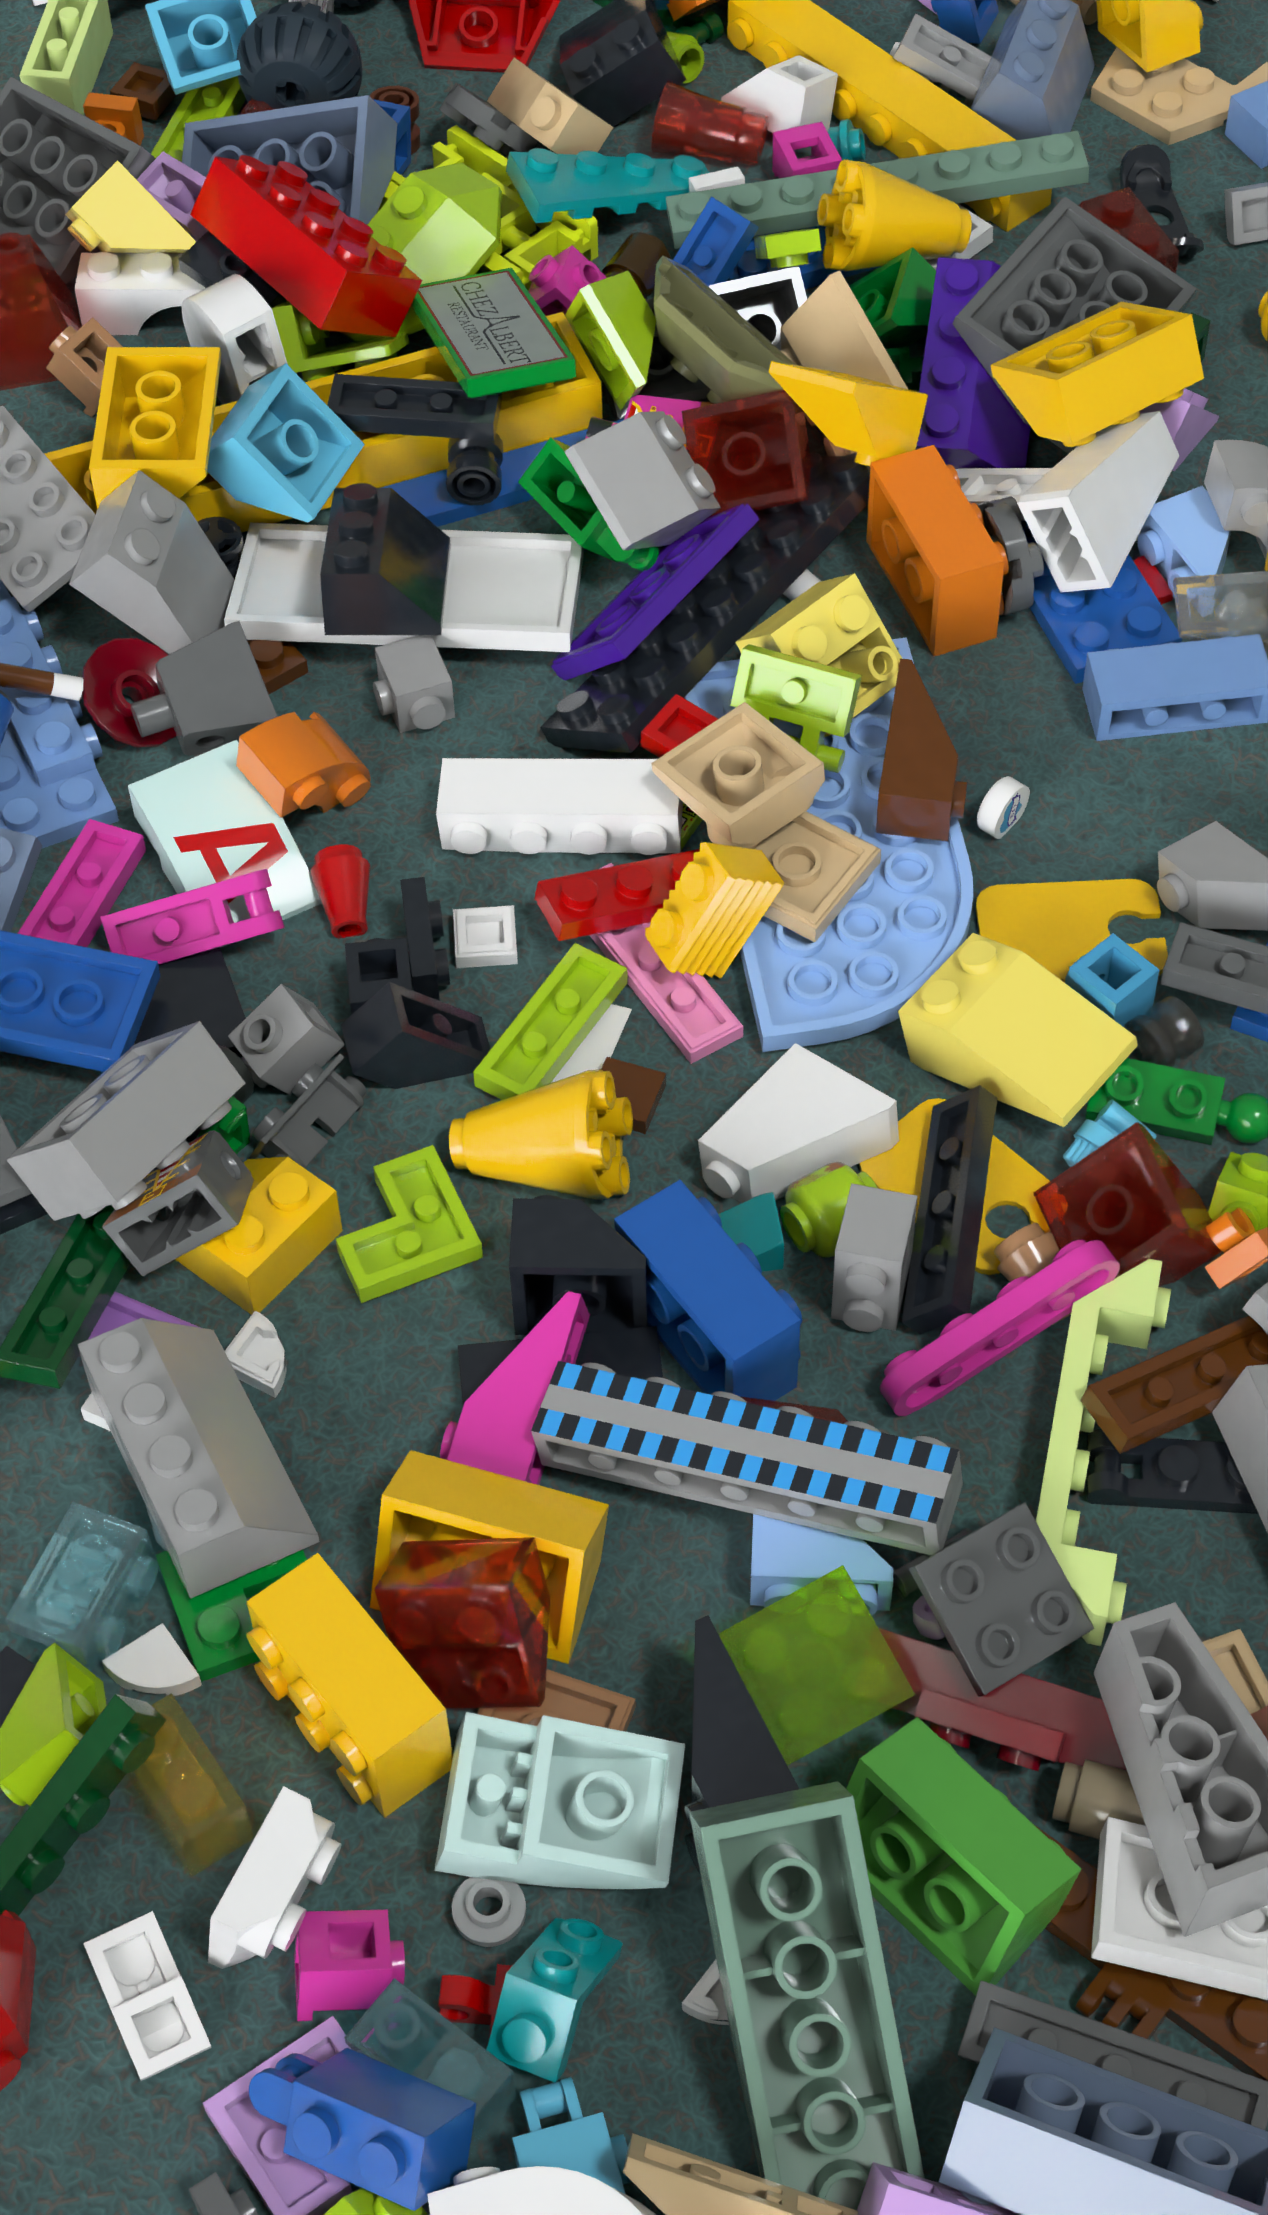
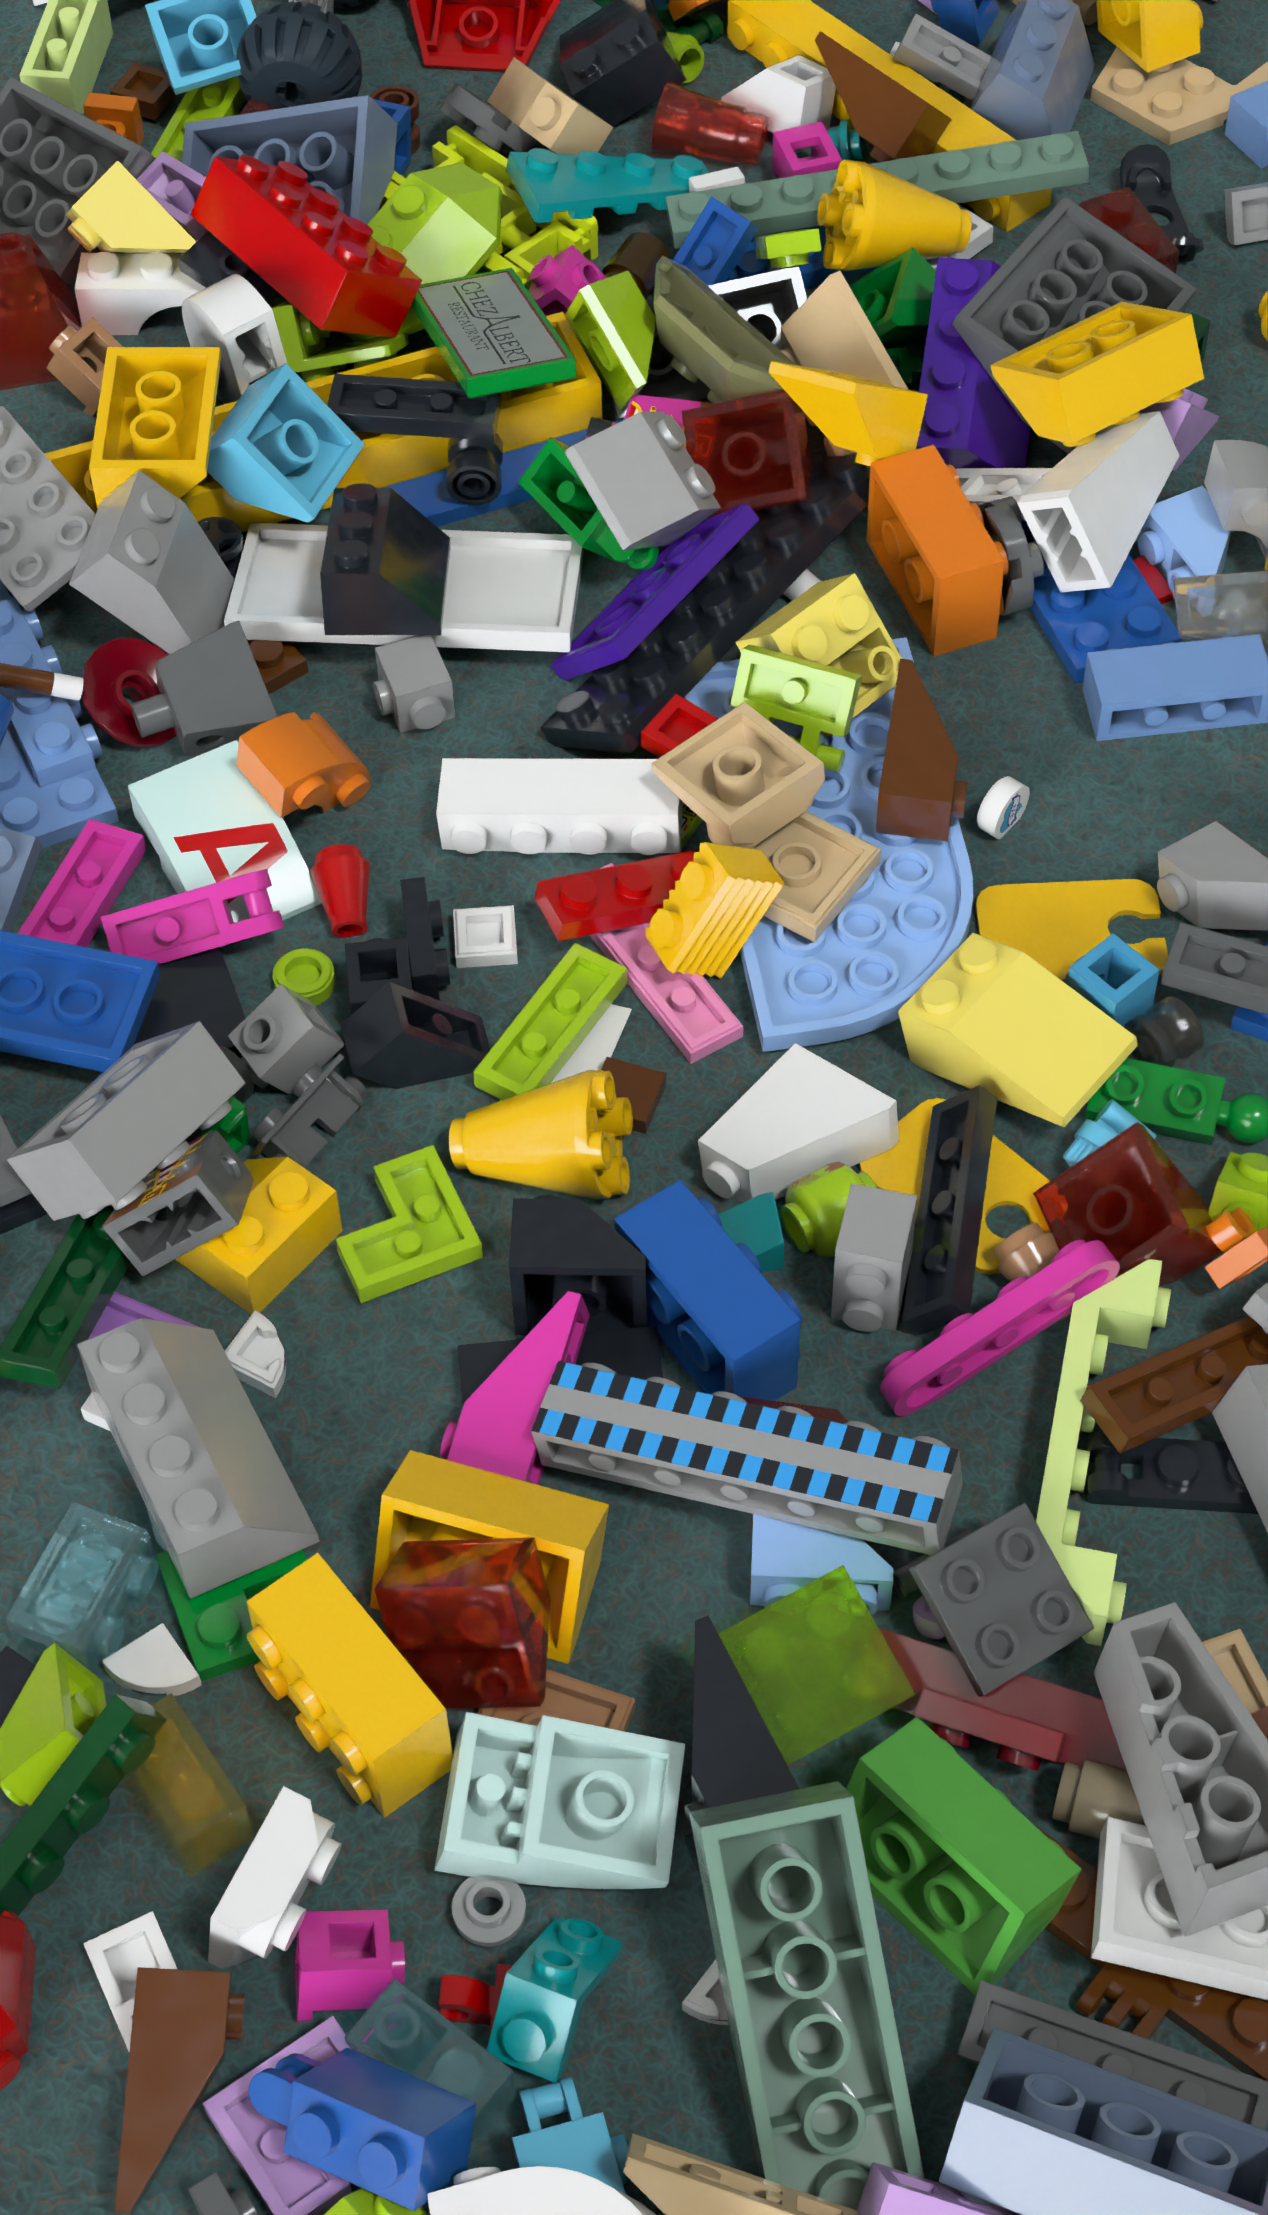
none -> reddish brown slope [114,1967,245,2215]
none -> lime tile [273,948,336,1006]
none -> reddish brown slope [815,31,952,162]

